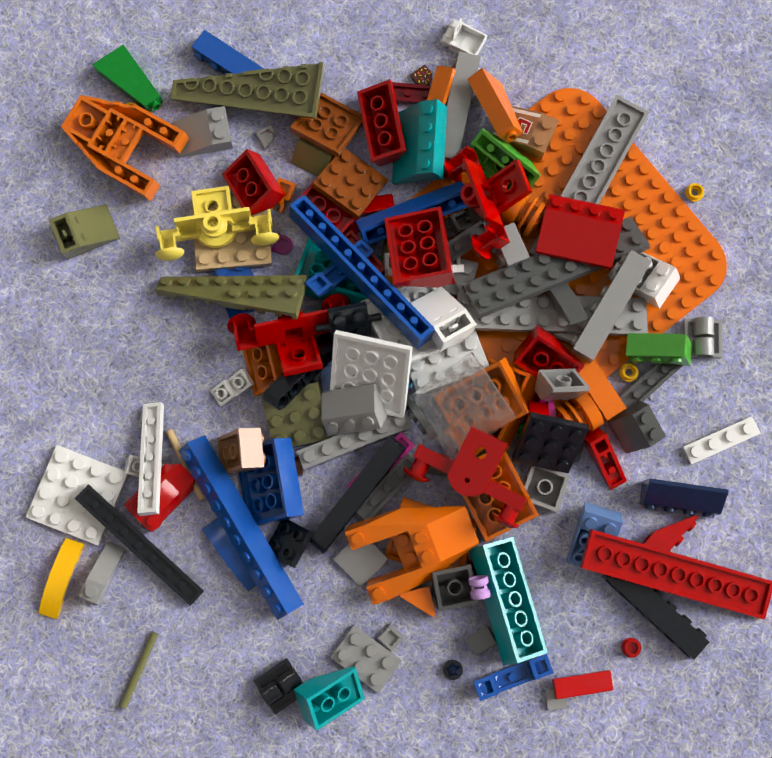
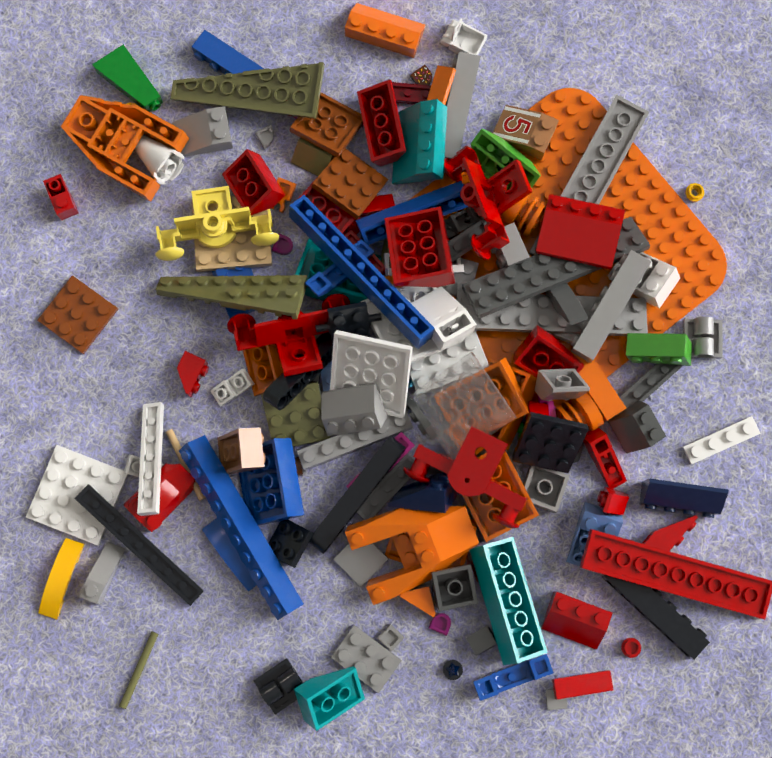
olive slope [49,204,120,260] -> none
orange slope [468,68,523,144] -> none
lavender wheel [468,575,491,600] -> none
yellow plate [619,363,639,382] -> none
none -> dark orange plate [37,275,118,354]
none -> red slope [43,174,79,220]
none -> white cone [134,136,185,185]
none -> red slope [177,351,209,397]
none -> orange slope [345,3,426,58]
none -> dark blue slope [388,472,457,513]
none -> magenta tile [428,613,451,636]
none -> red slope [541,591,613,650]
none -> red slope [597,487,629,515]

